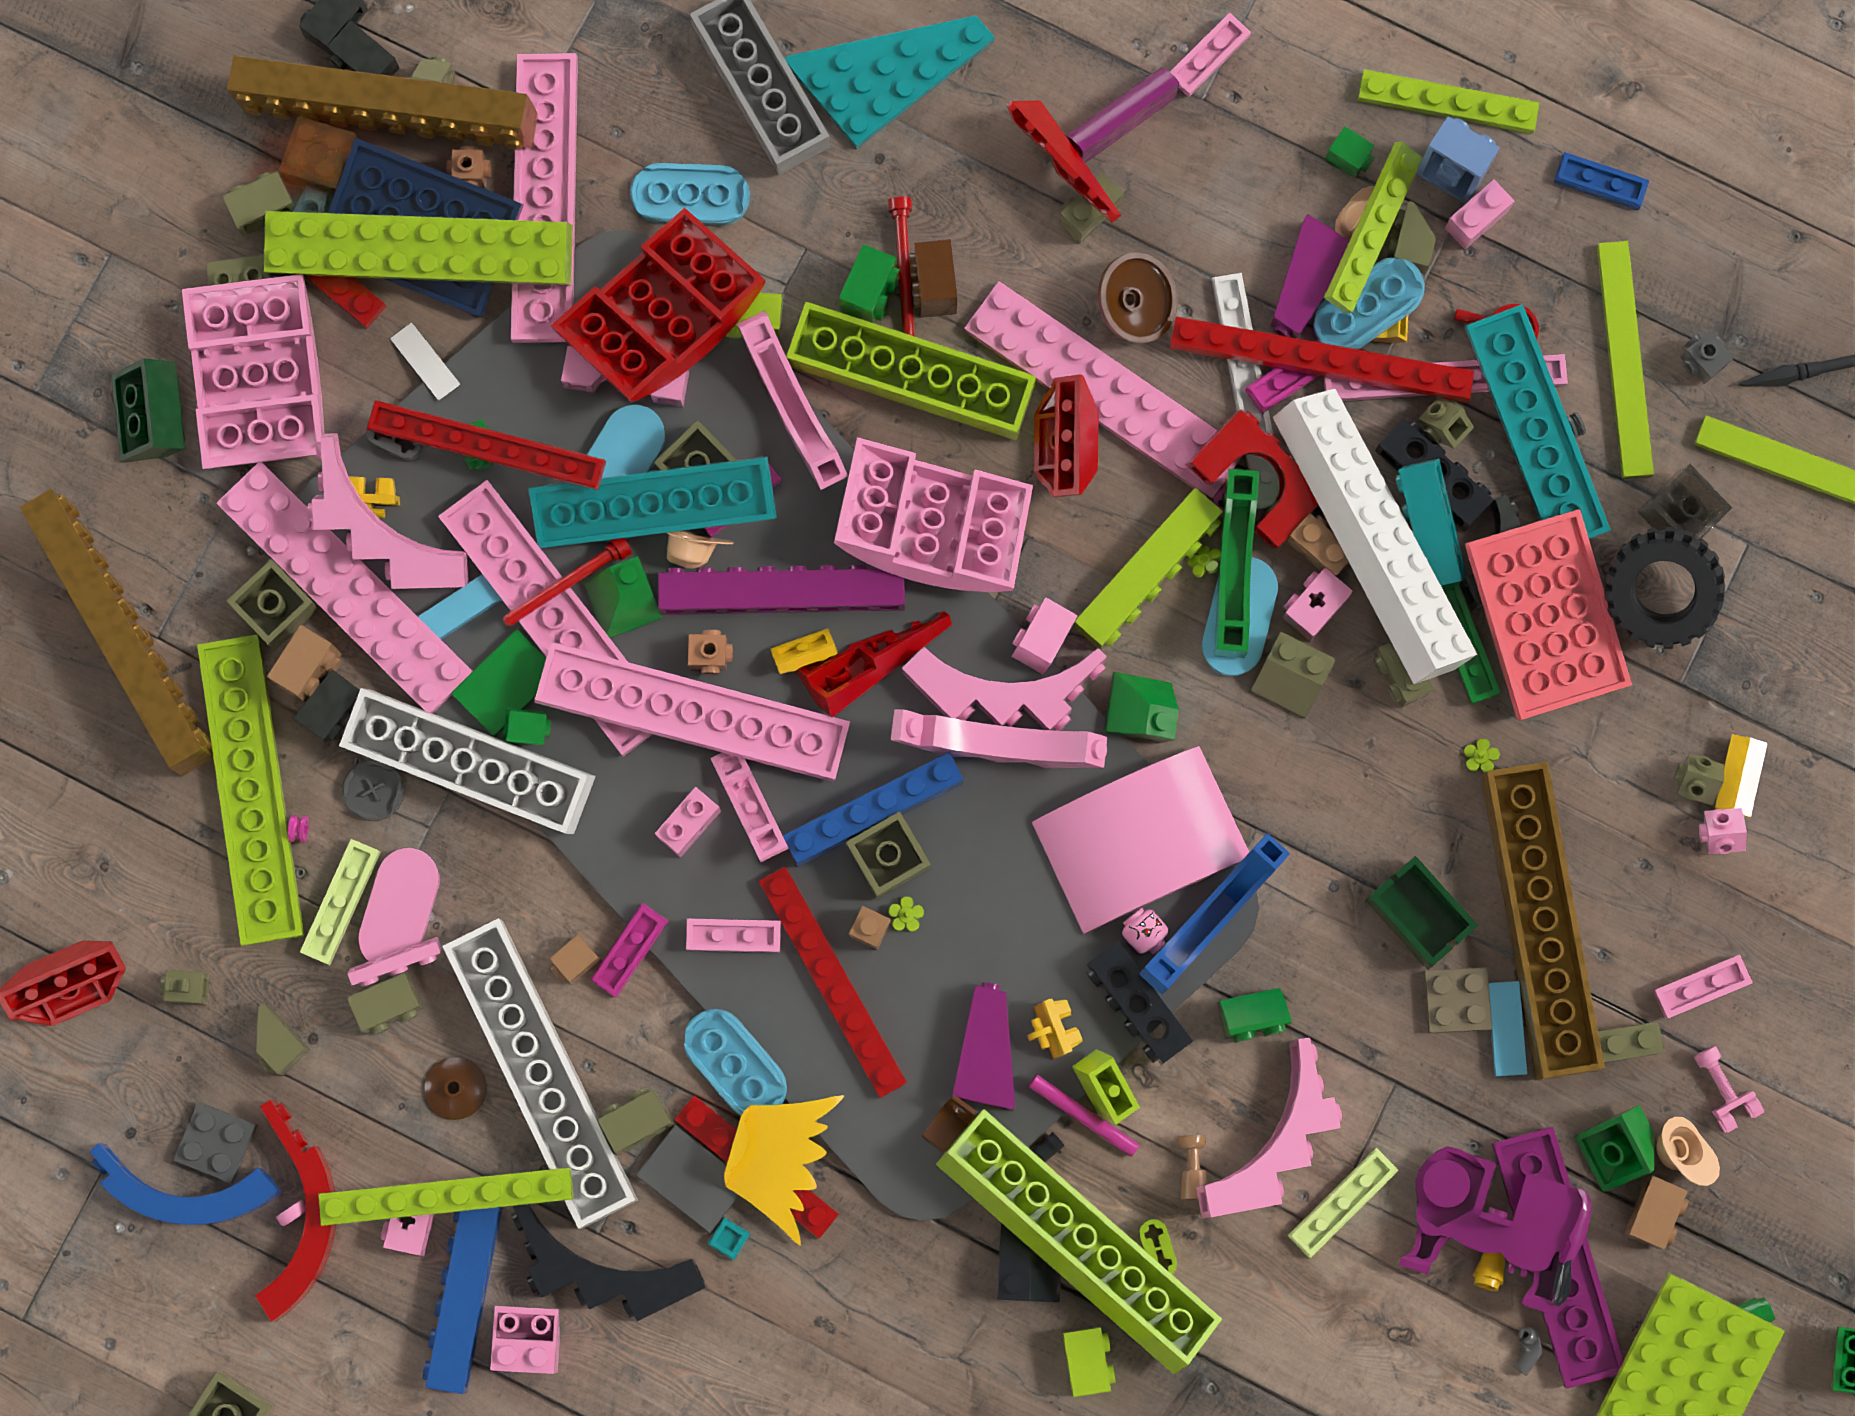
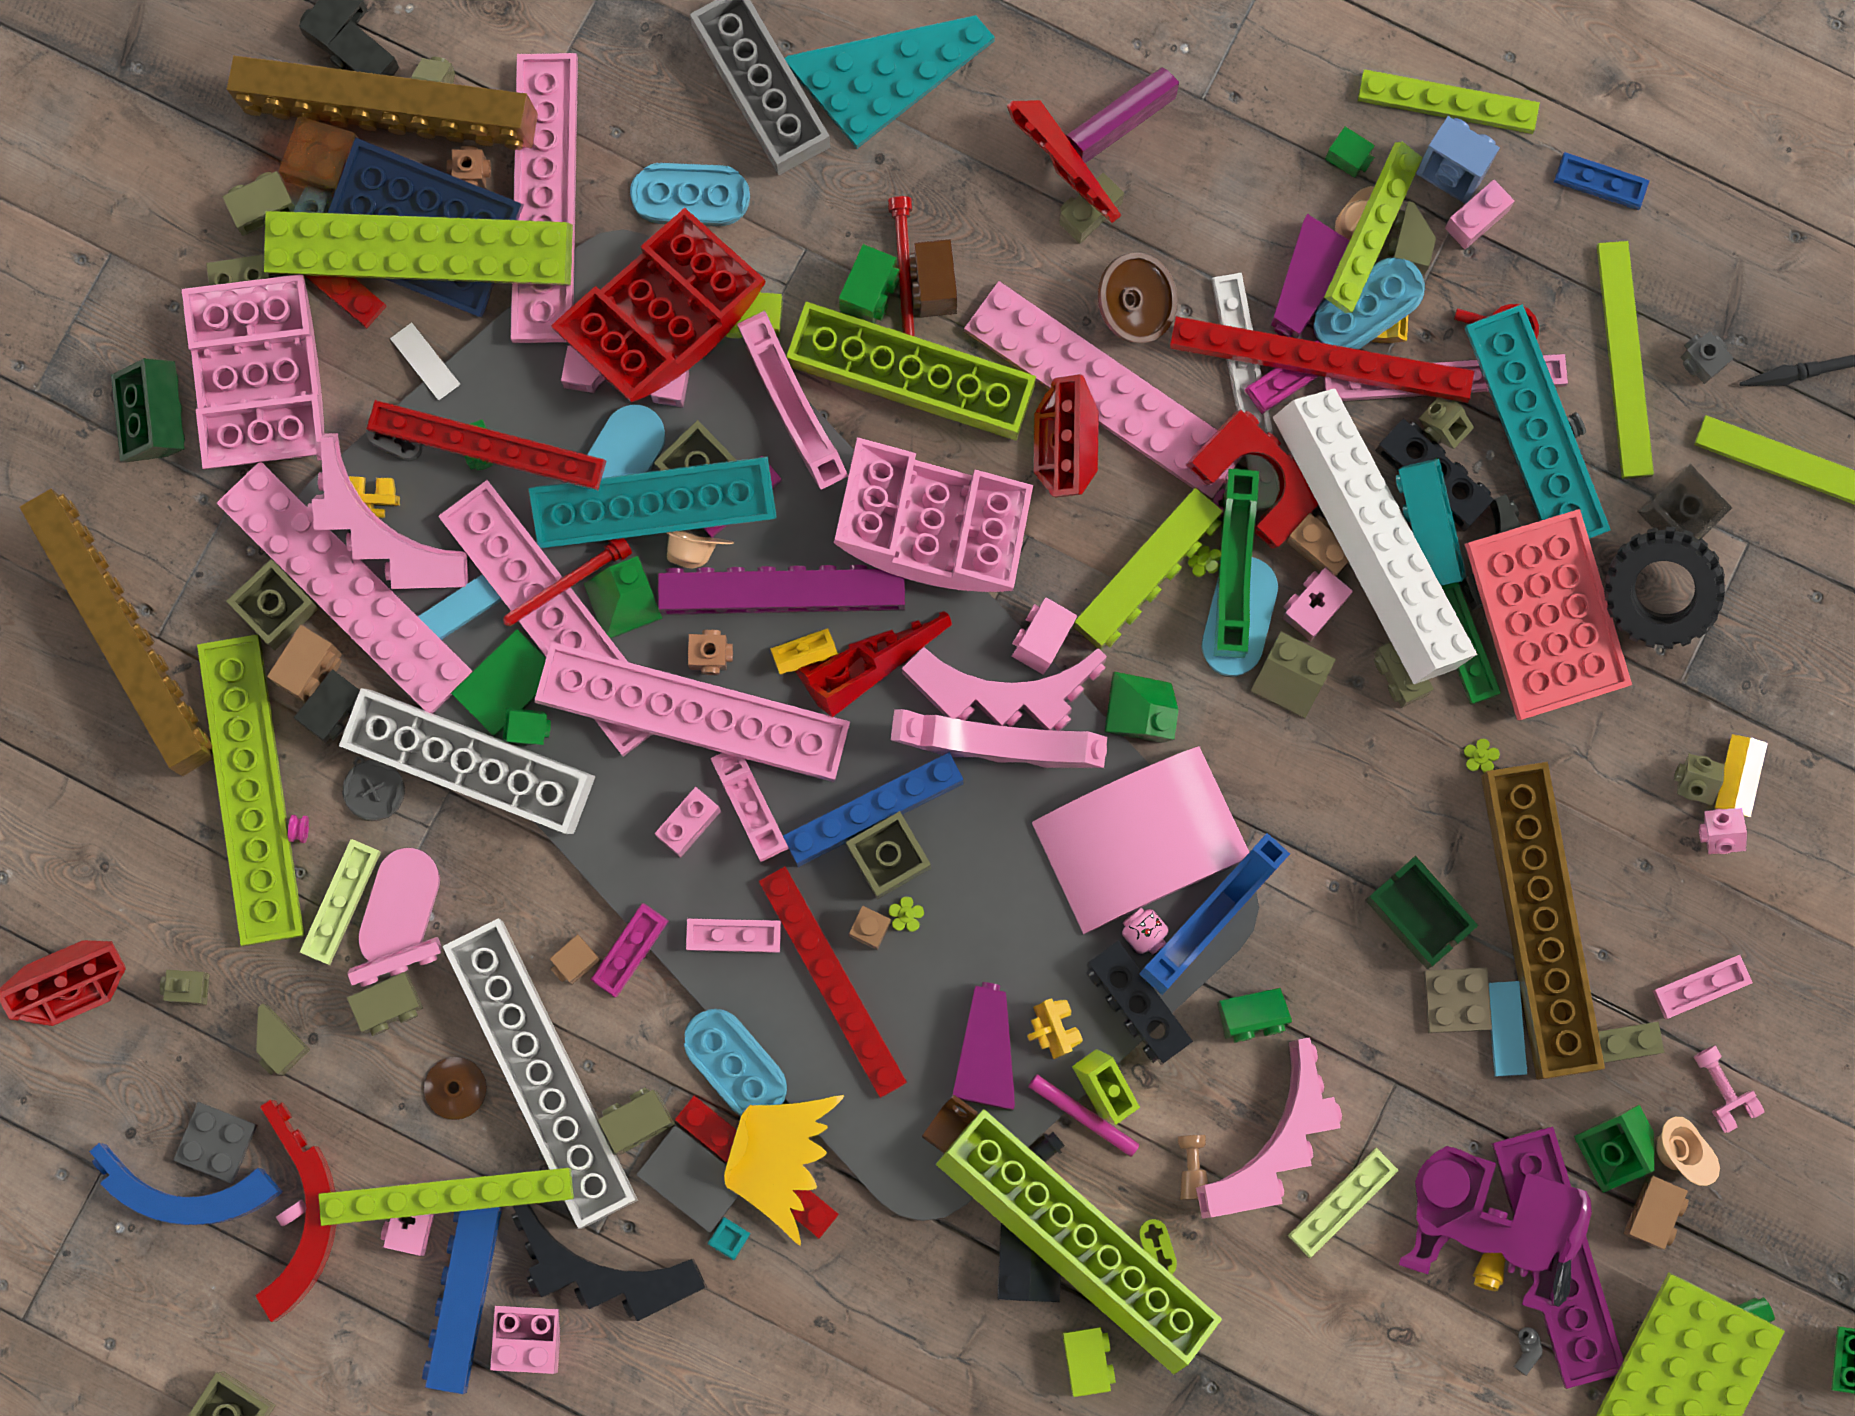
bright pink plate [1170,13,1251,97] -> none

